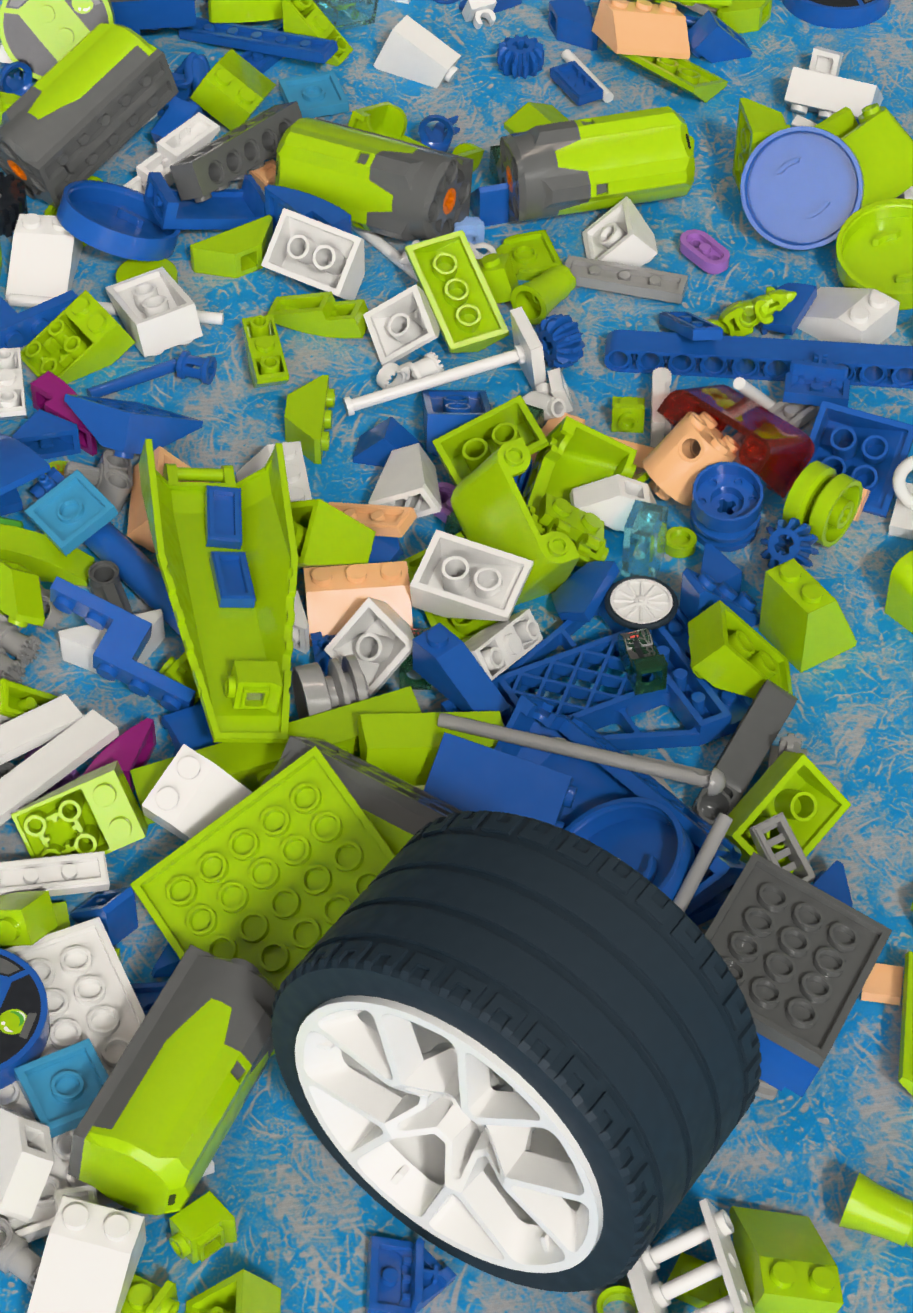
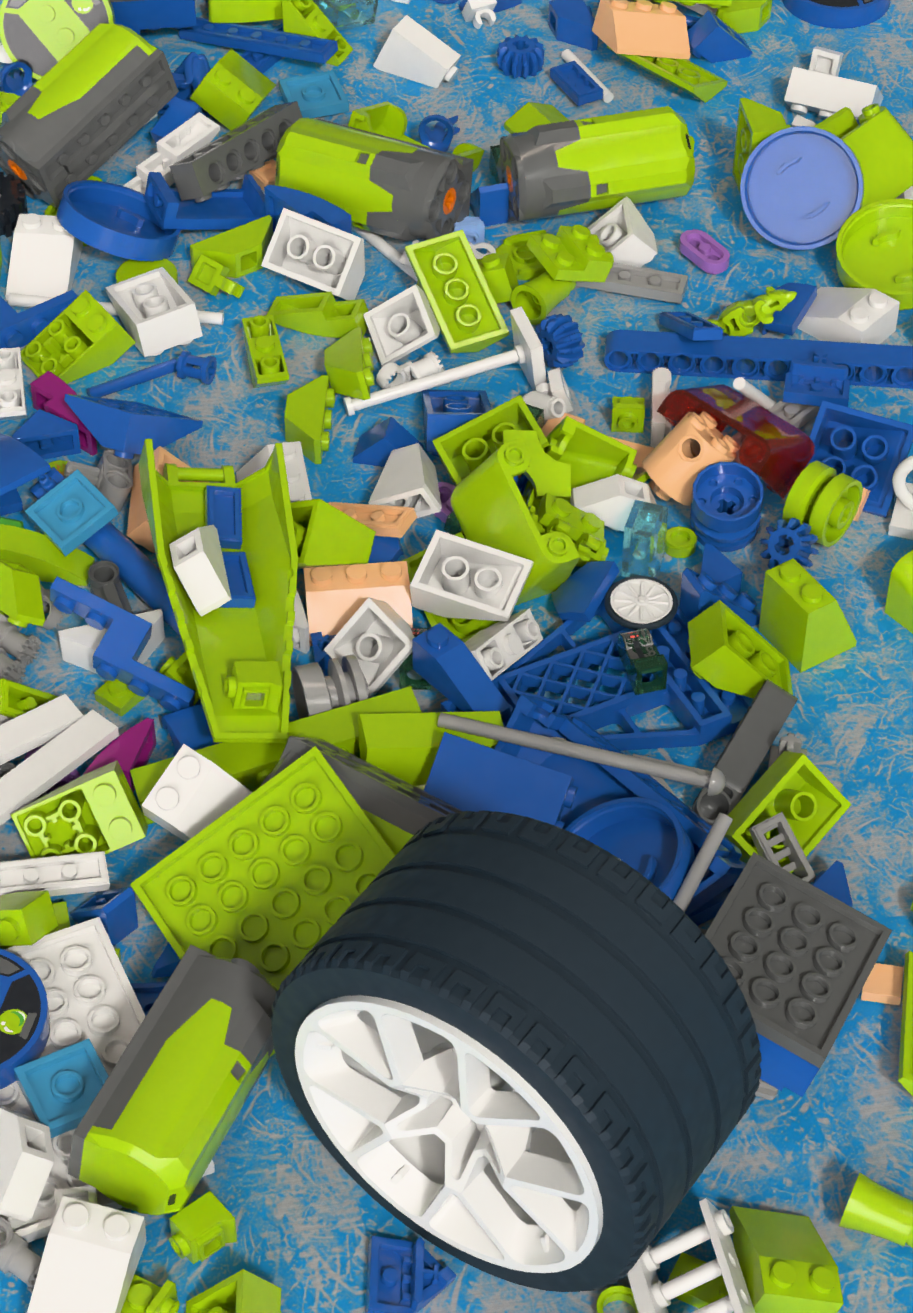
none -> lime plate [94,679,145,717]
none -> white slope [169,525,232,616]
none -> lime plate [187,254,245,299]
none -> lime slope [324,327,375,400]
none -> lime tile [502,430,571,500]
none -> lime plate [526,225,614,283]

